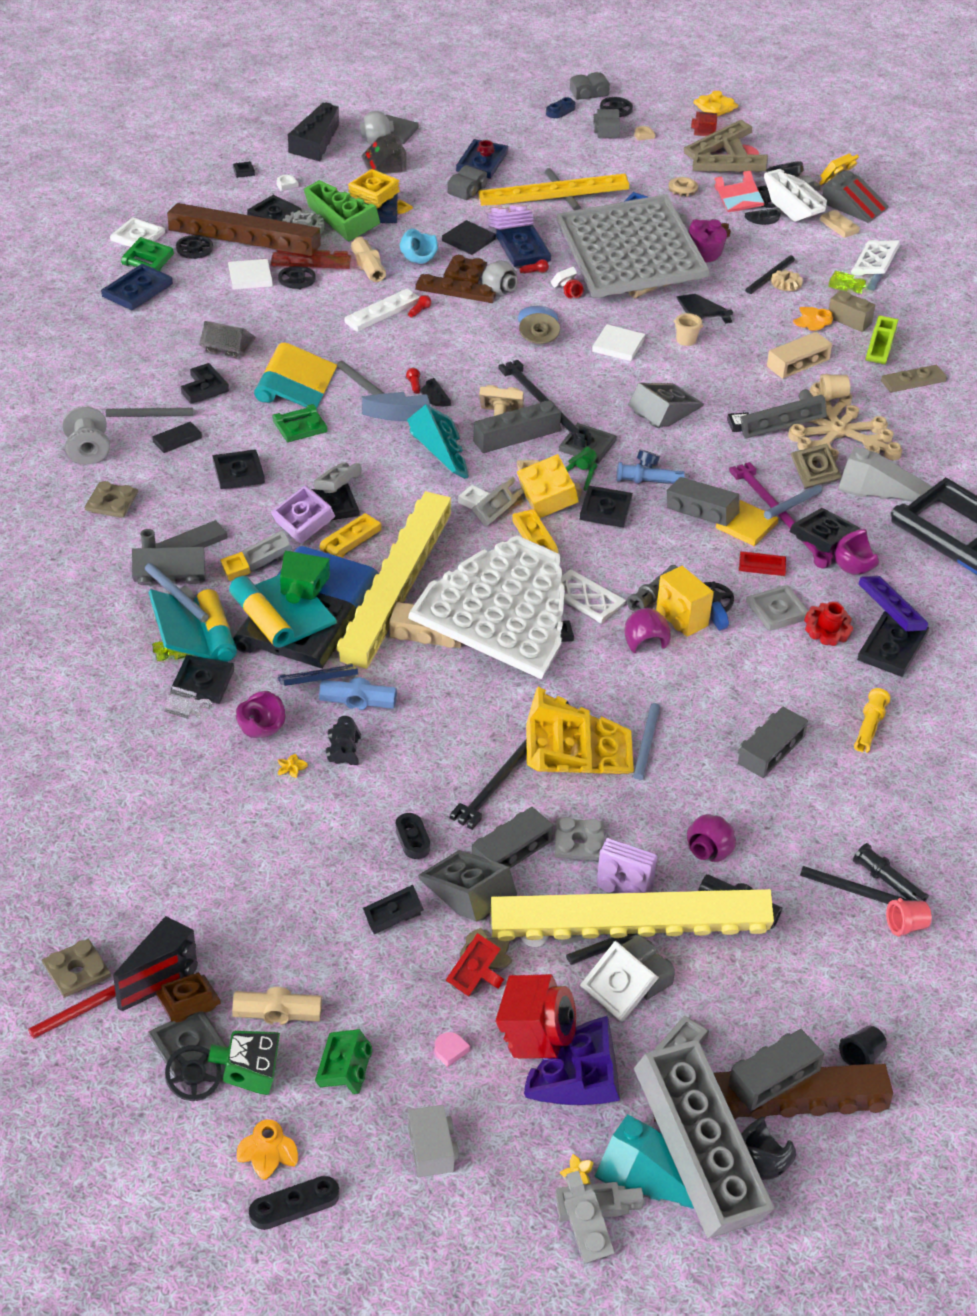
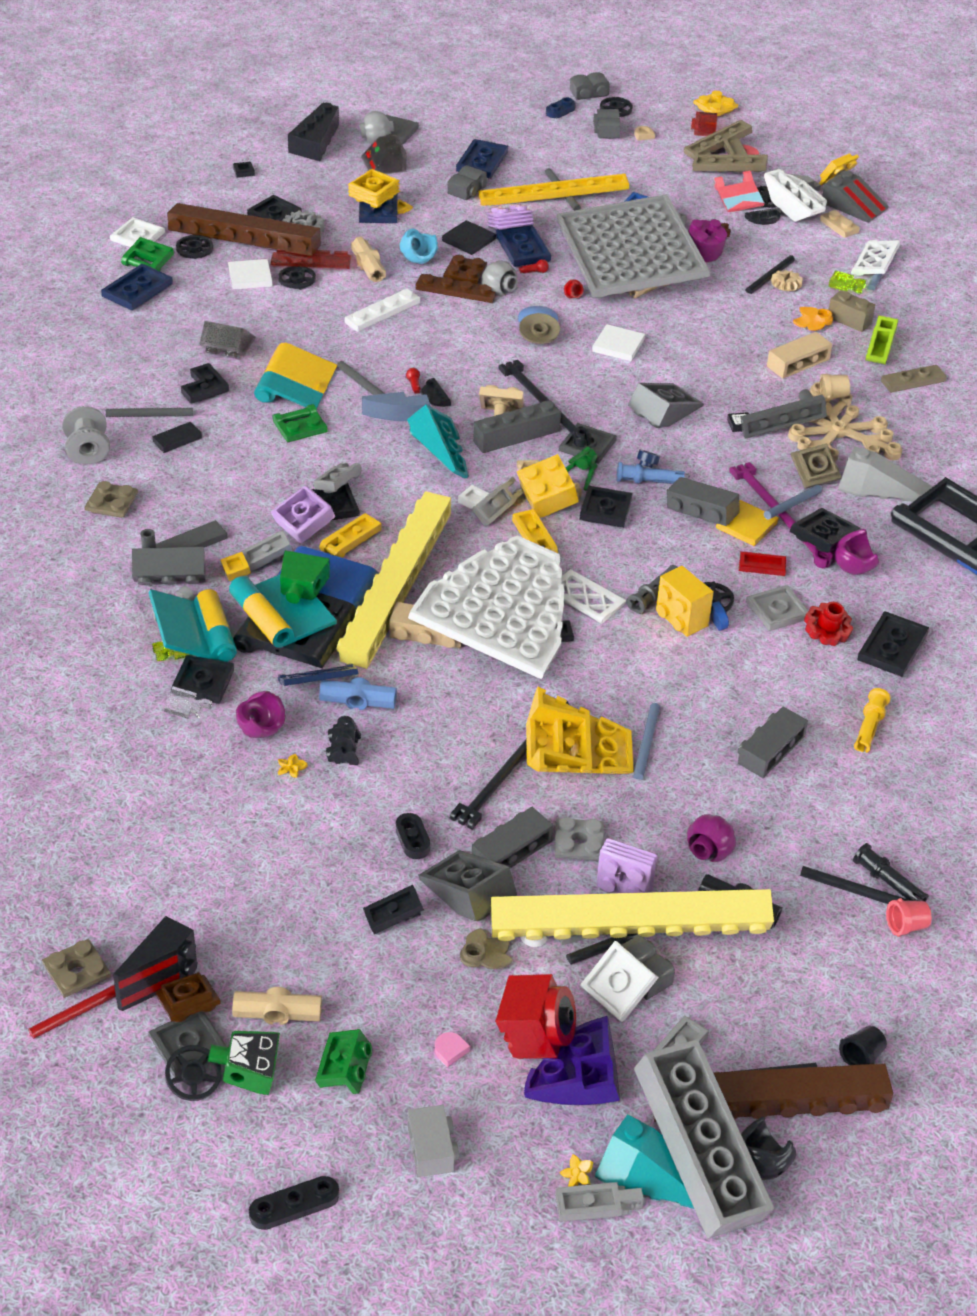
sand blue bar [145,563,209,622] -> none
black plate [212,449,265,489] -> none
light orange plate [237,1119,298,1180] -> none
white tile [277,175,299,191] -> none
bright green wedge [304,180,380,242] -> none
red piece [408,295,432,317] -> none
red plate [445,933,505,997] -> none
dark red plate [477,140,495,156] -> none
white plate [551,267,577,288] -> none
light grey hinge [563,1170,615,1264] -> none
magenta piece [624,607,671,653] -> none
tan gear [668,177,698,197] -> none
tan piece [674,313,703,346] -> none
black flag [677,294,733,324] -> none
dark grey brick [728,1029,824,1111] -> none
black plate [766,161,804,177] -> none
dark purple tile [858,576,928,631] -> none

